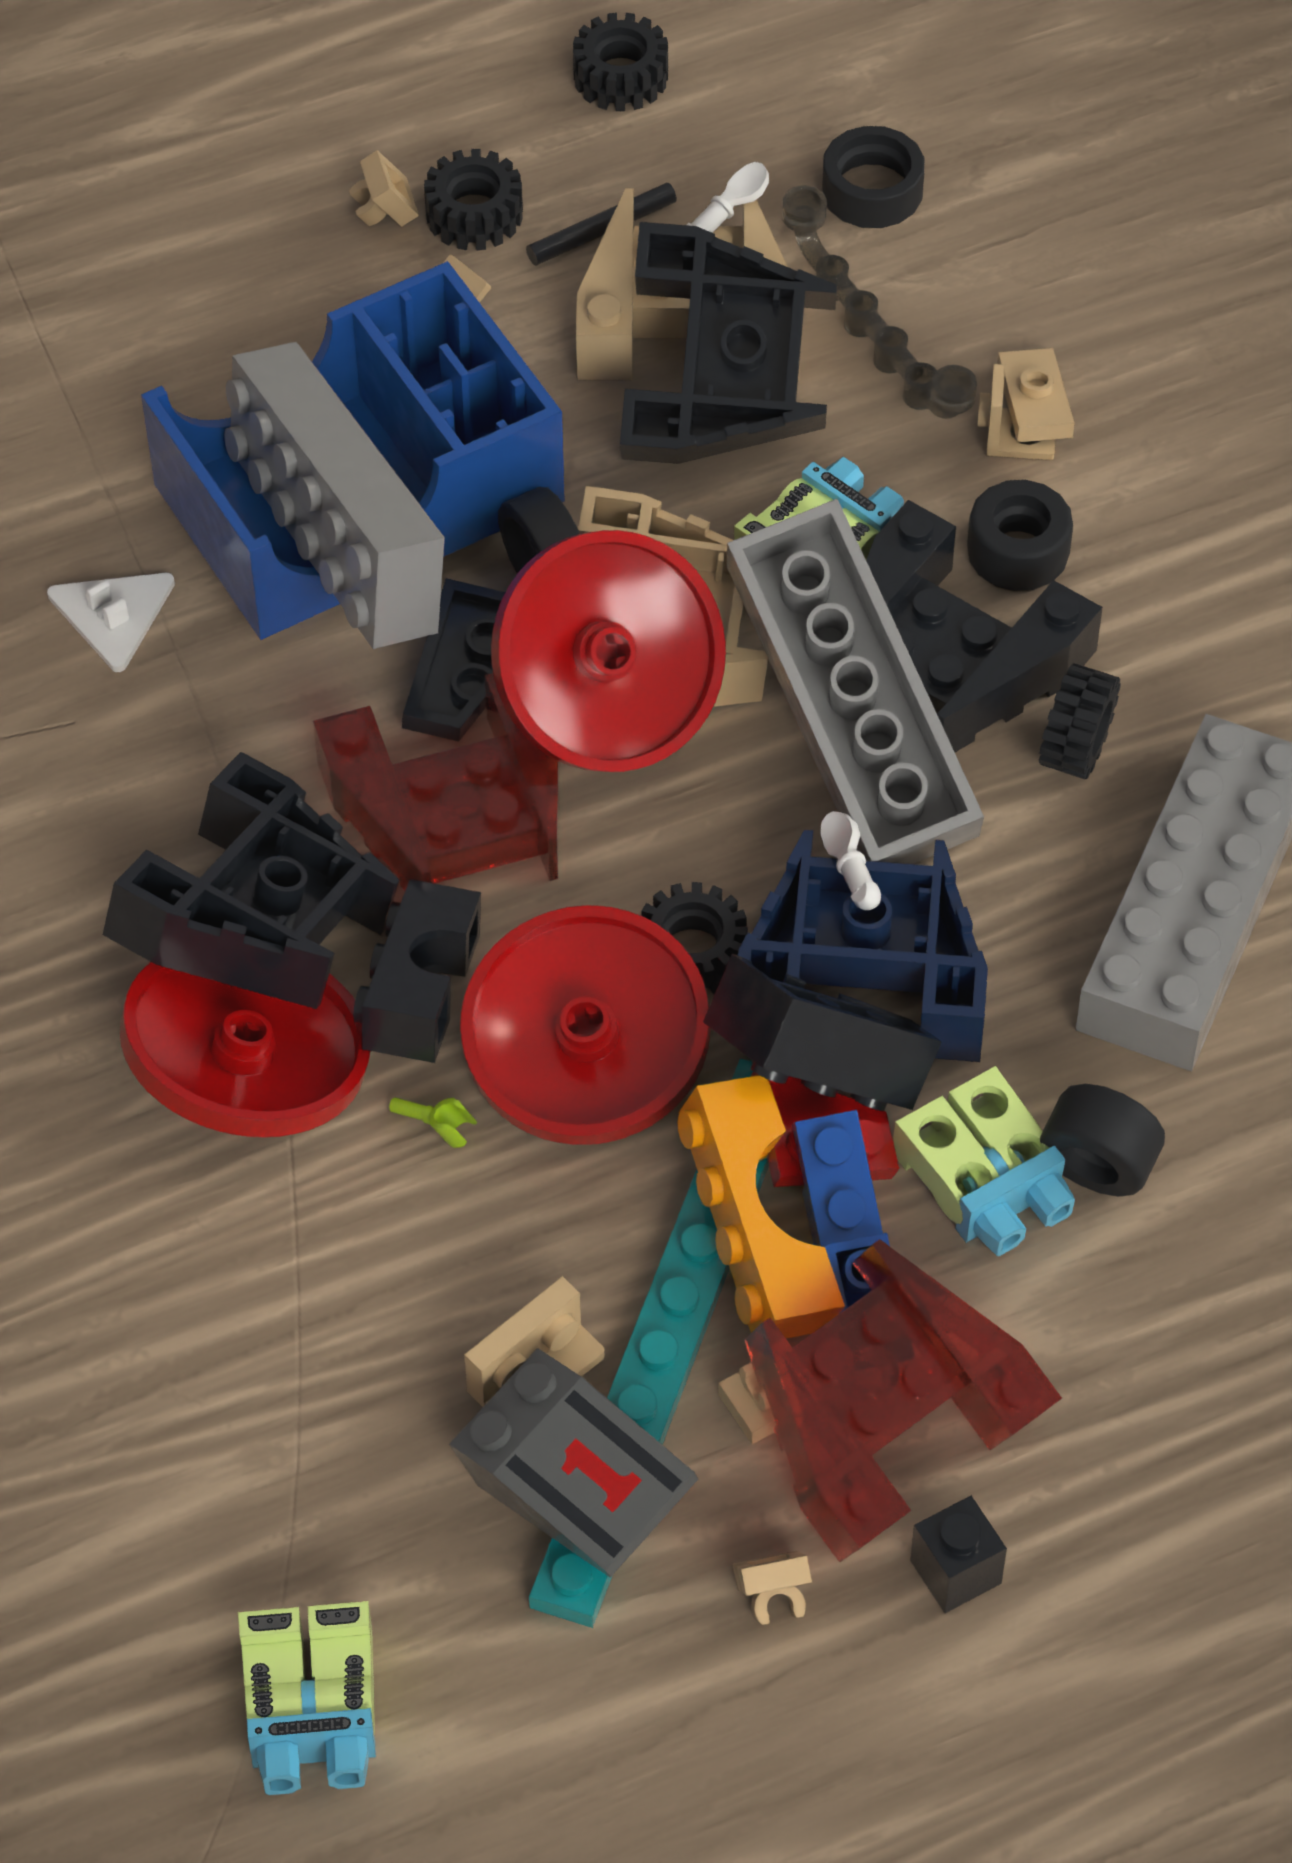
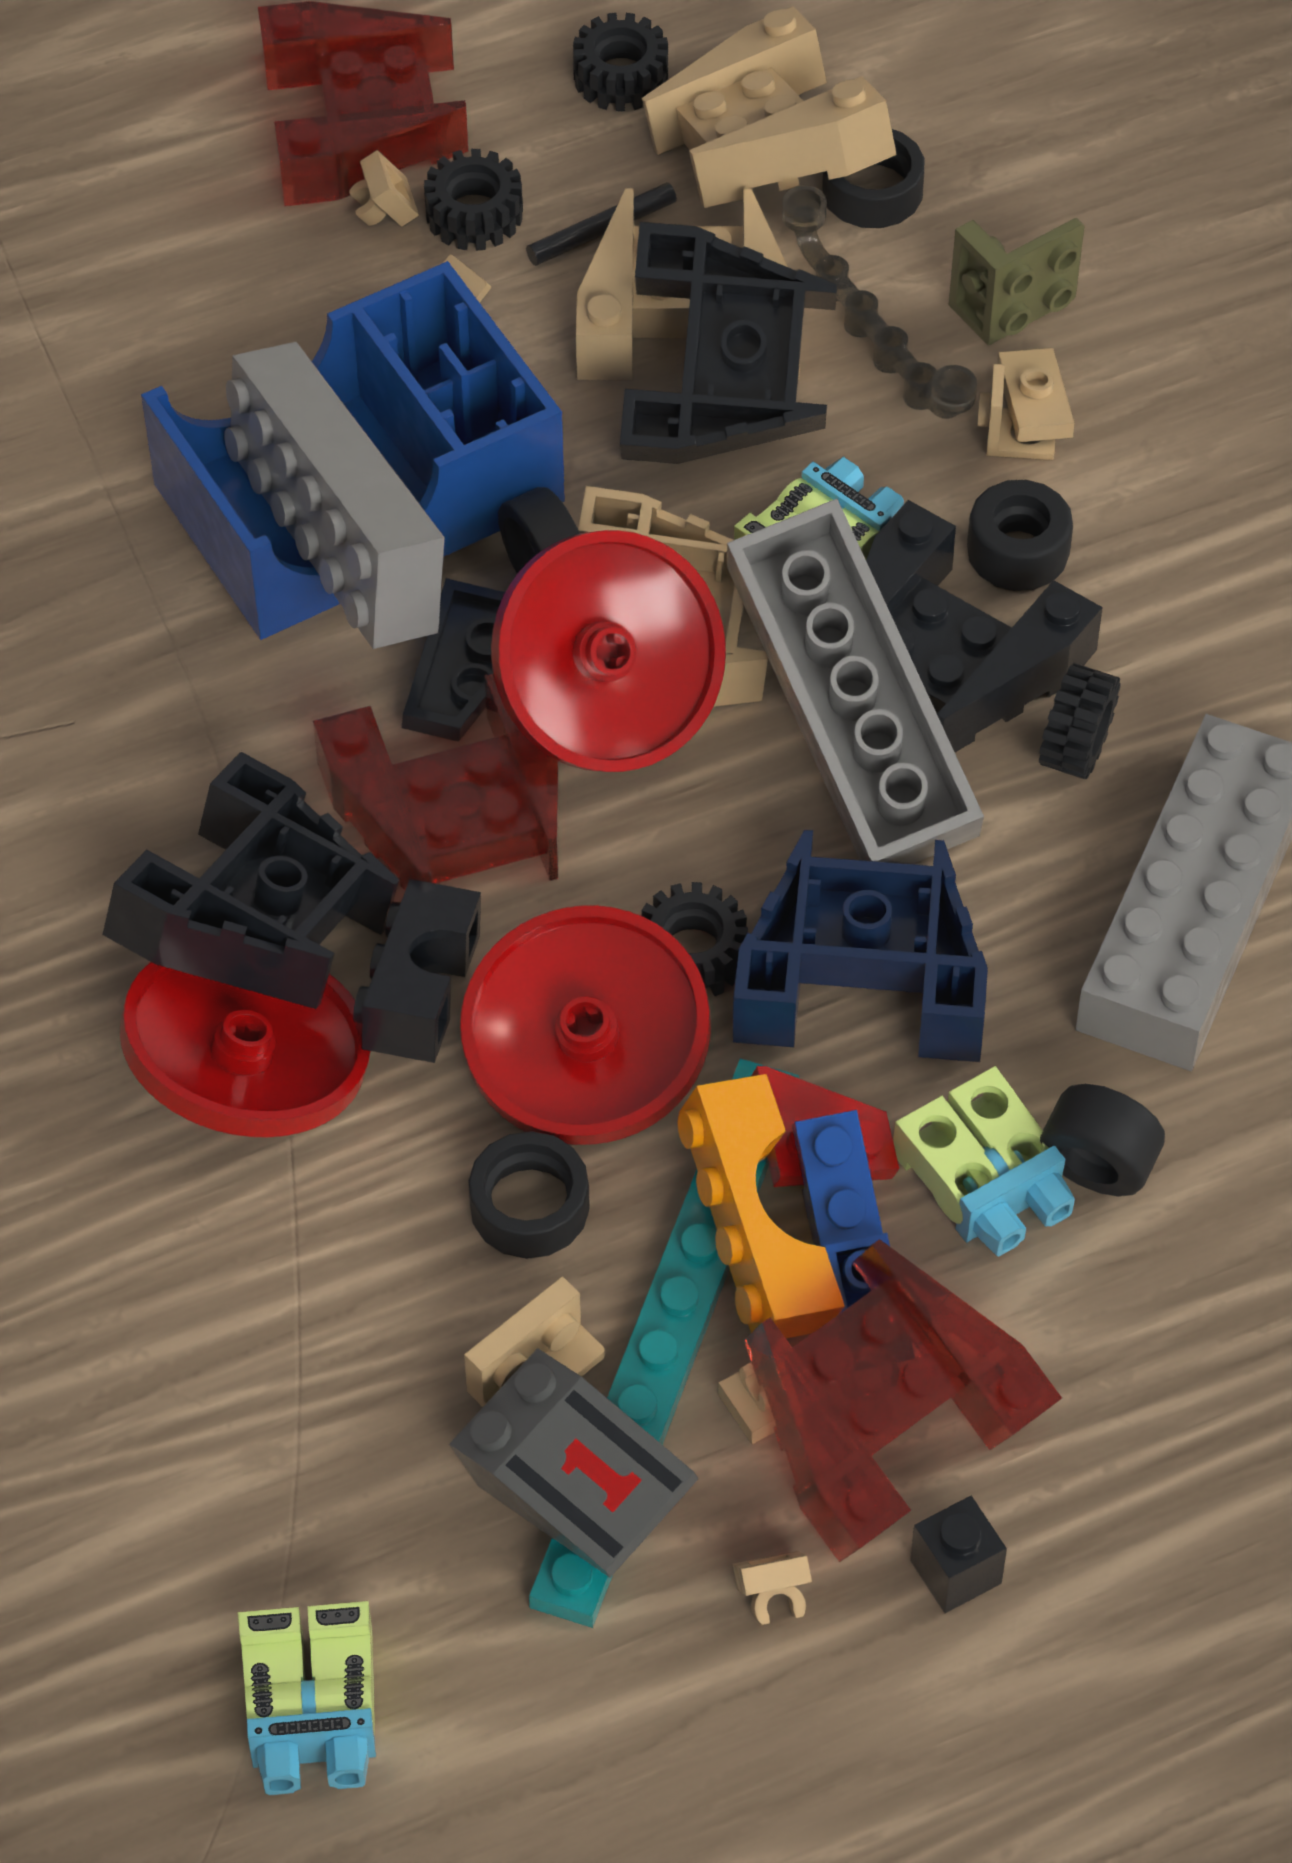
white piece [47,573,175,672] -> none
lime hand [389,1097,478,1148] -> none
white piece [687,162,769,233] -> none
black wedge [703,954,942,1111] -> none
white piece [820,811,881,910] -> none
none -> clear red wedge [258,1,469,206]
none -> black tyre [468,1131,590,1259]
none -> tan wedge [642,6,897,208]
none -> olive bracket [948,218,1085,346]

